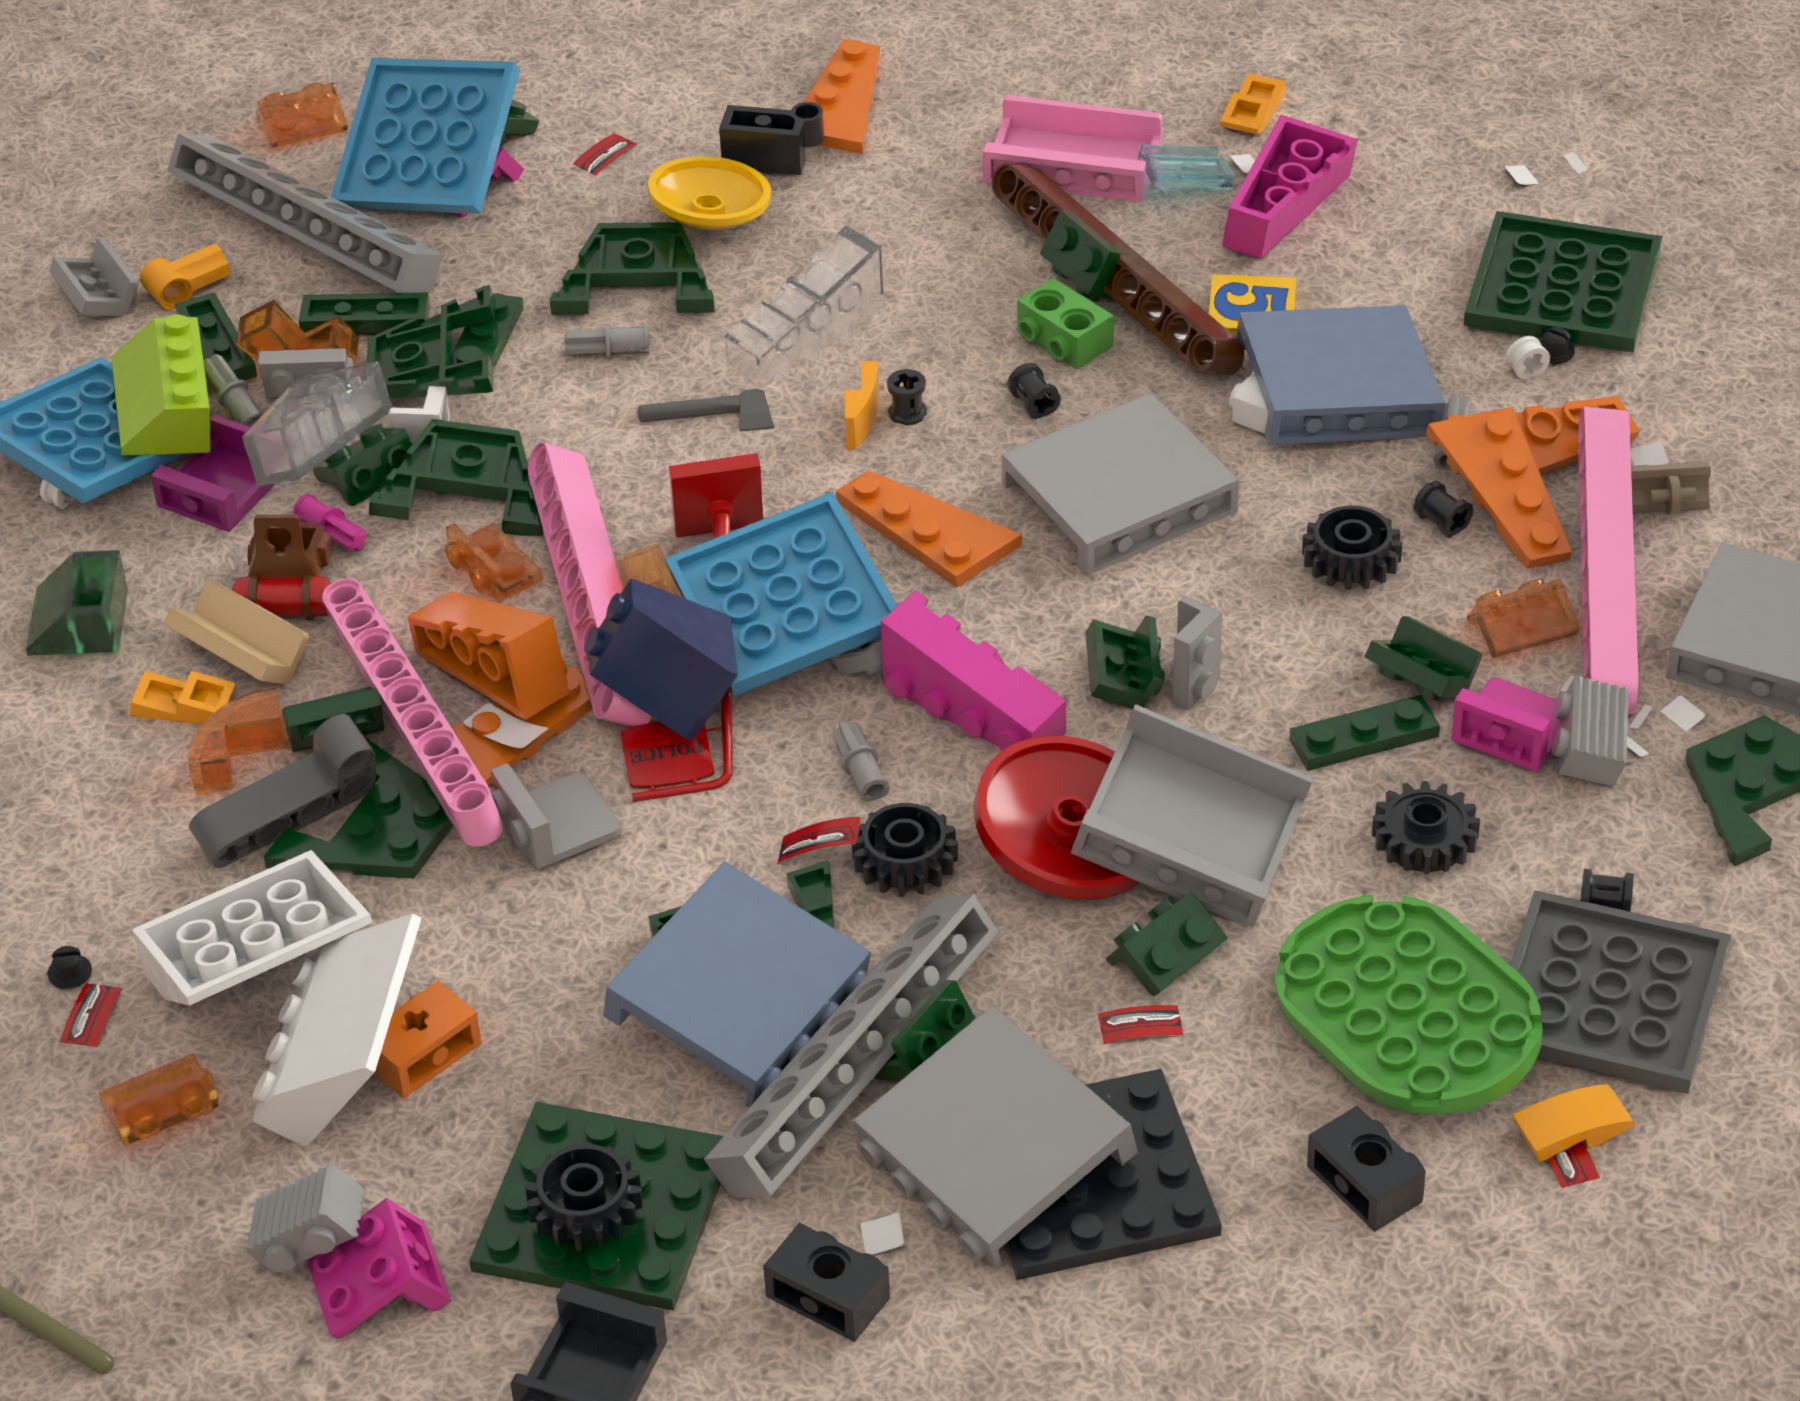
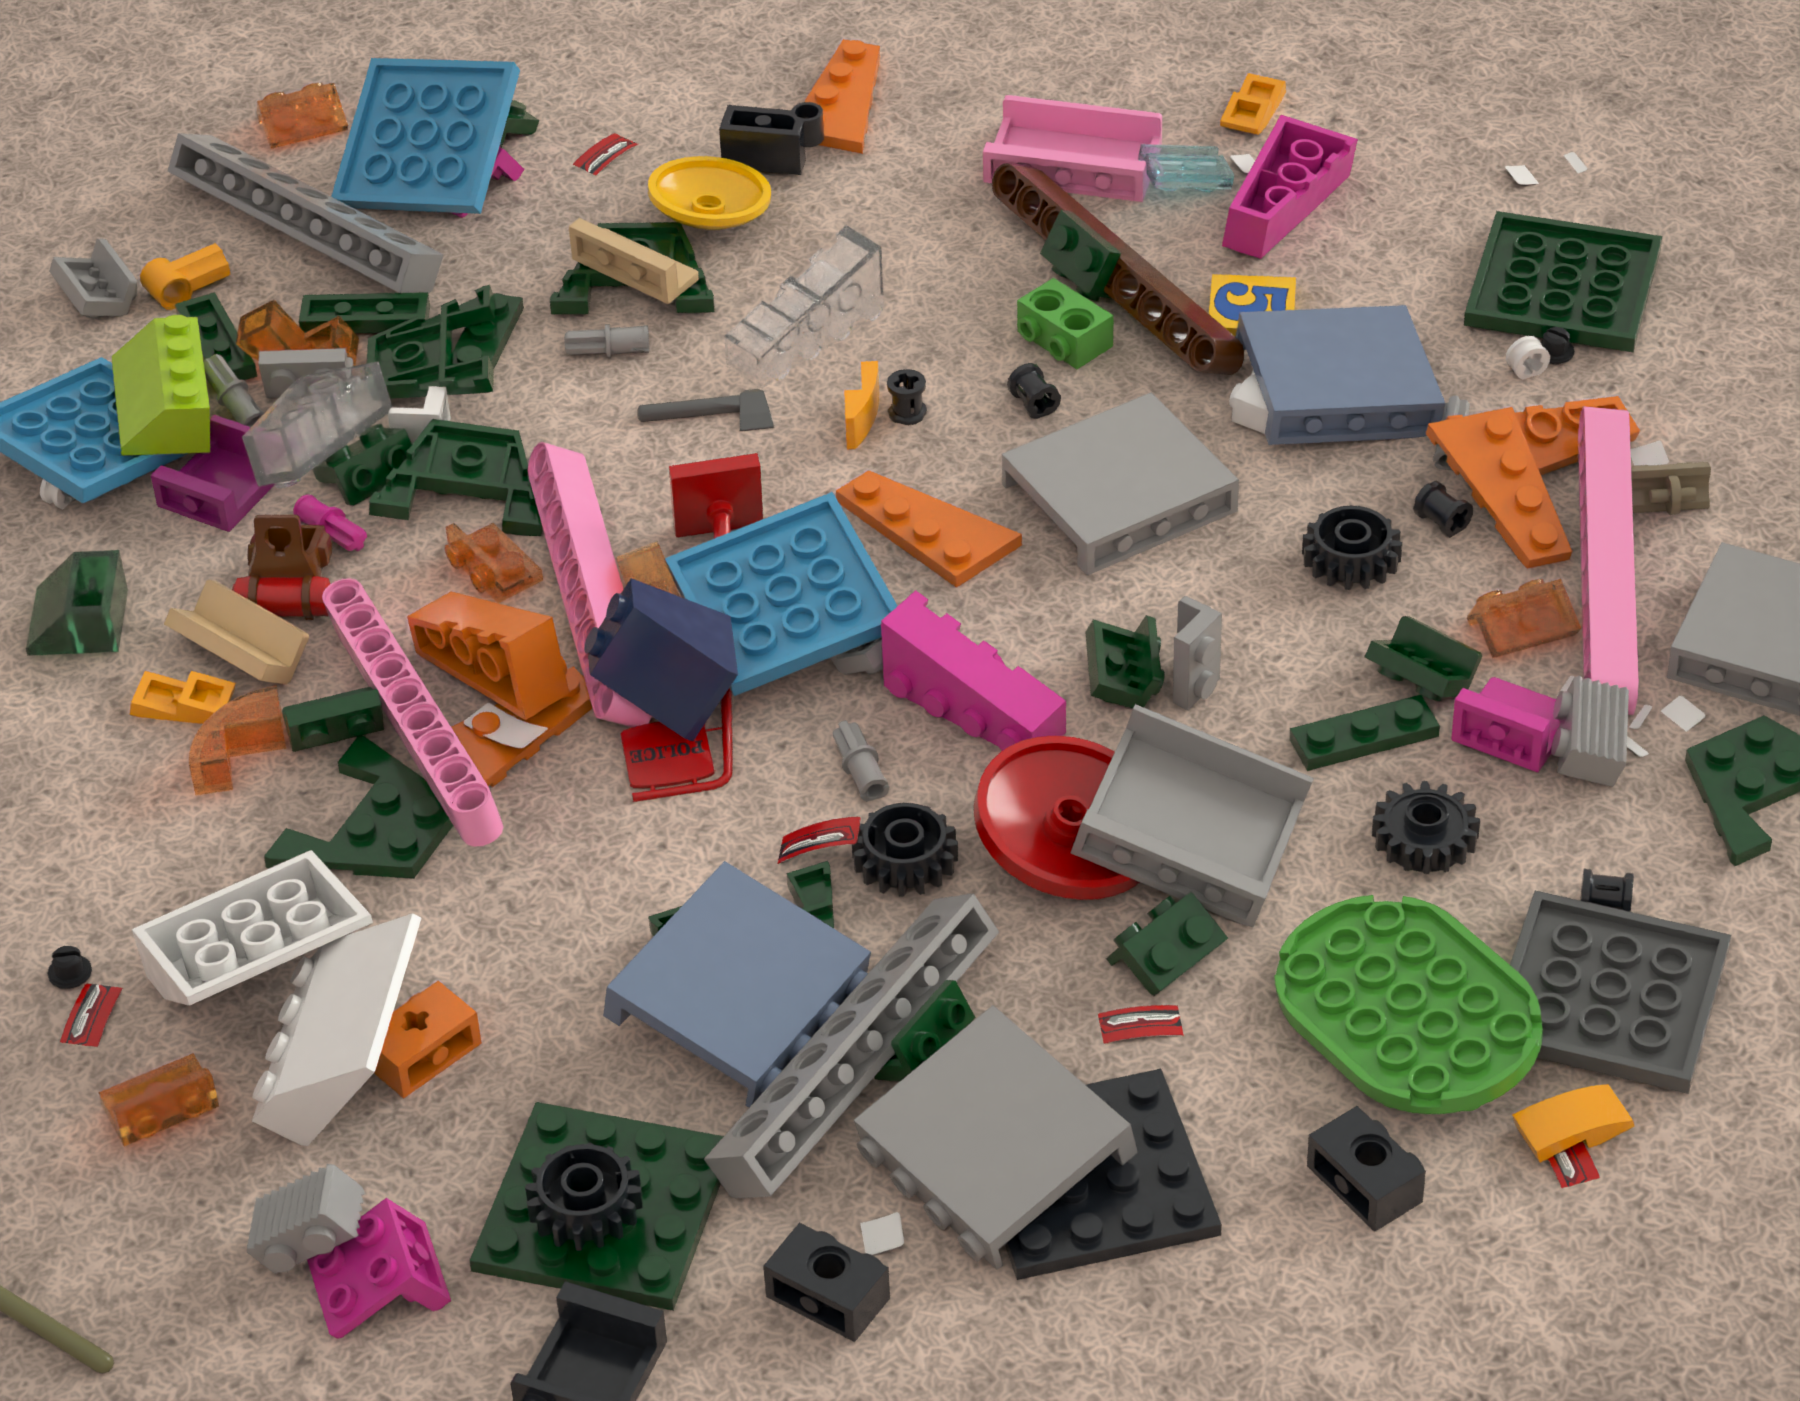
dark grey beam [189,714,376,868] -> none
light grey bracket [491,763,621,870] -> none
none -> tan panel [569,218,699,304]

